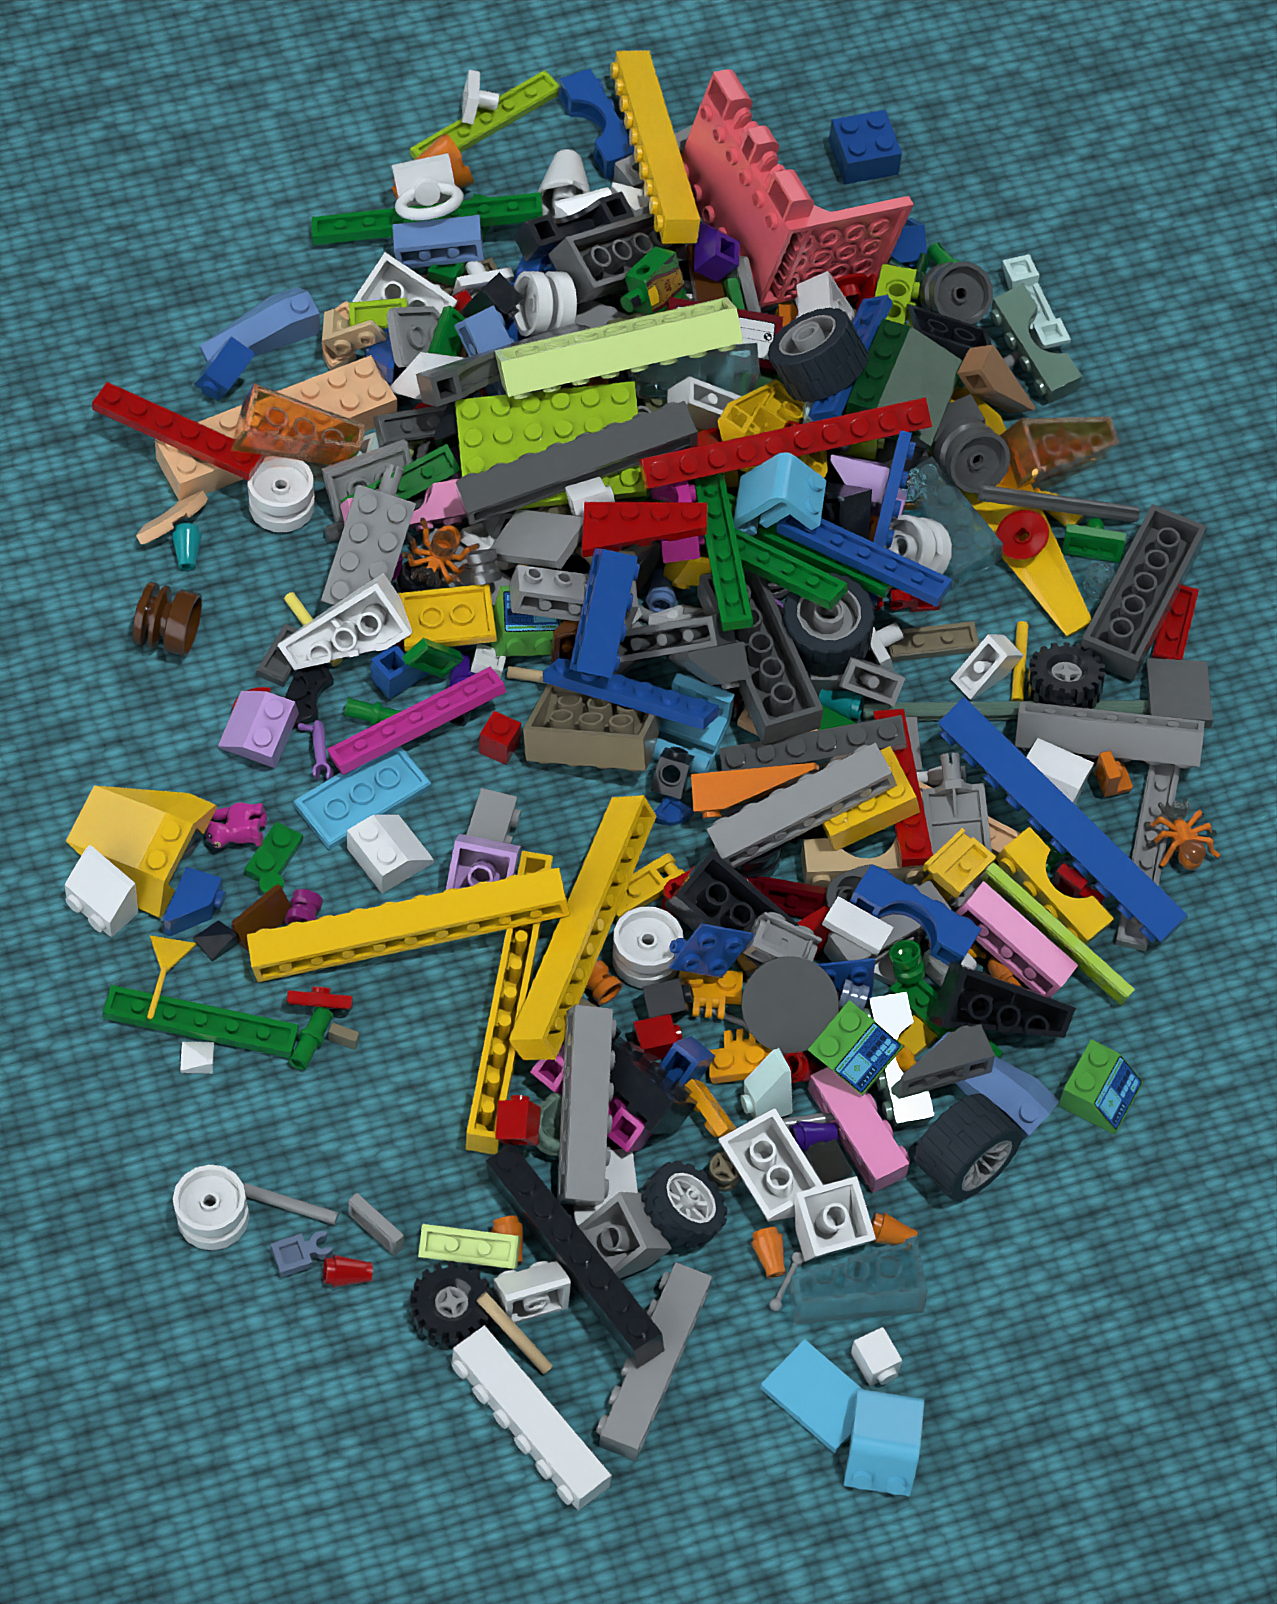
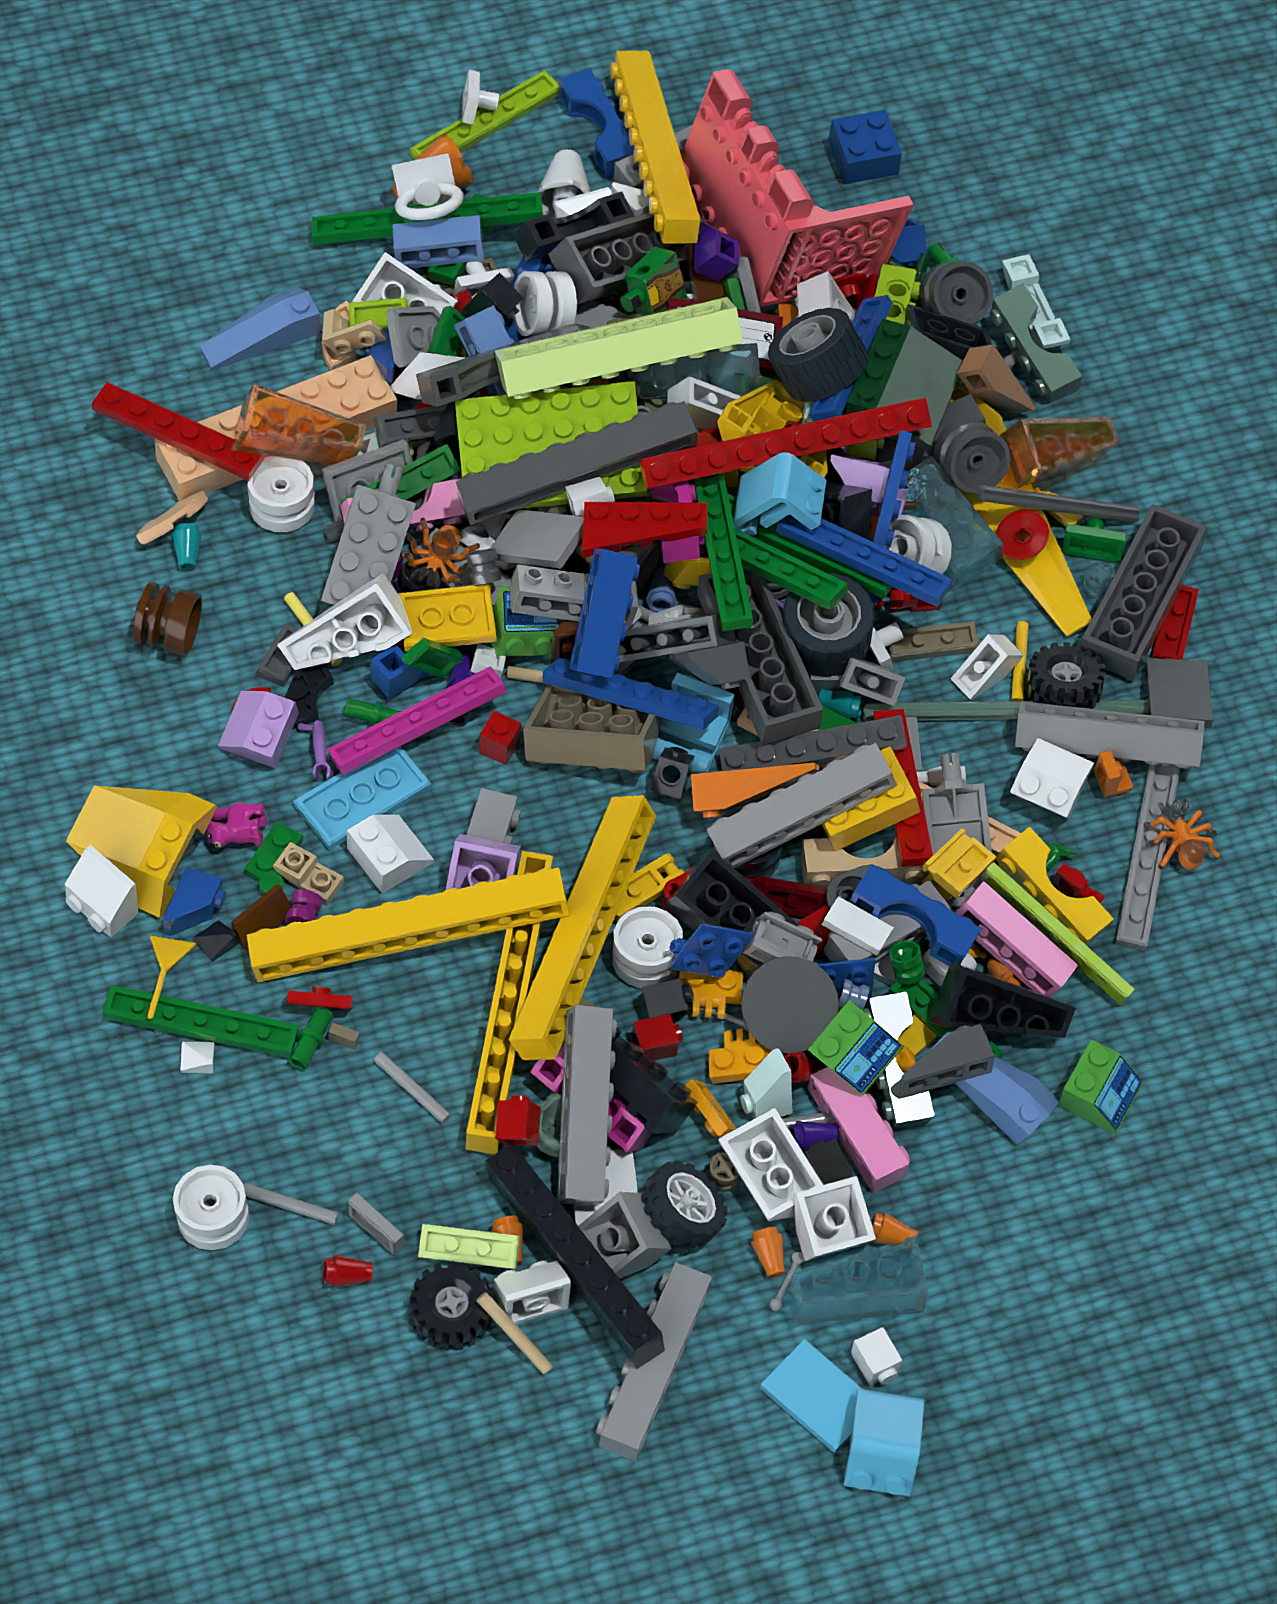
blue slope [194,336,256,401] -> none
sand blue plate [270,1231,333,1278] -> none
white brick [451,1325,611,1511] -> none
orange wheel [585,960,623,1005] -> none
blue tile [654,795,694,826] -> none
blue slope [660,1036,715,1085] -> none
black wheel [915,1093,1022,1201] -> none
blue brick [938,697,1188,944] -> none
none -> tan slope [273,842,344,906]
none -> light grey bar [374,1052,451,1124]

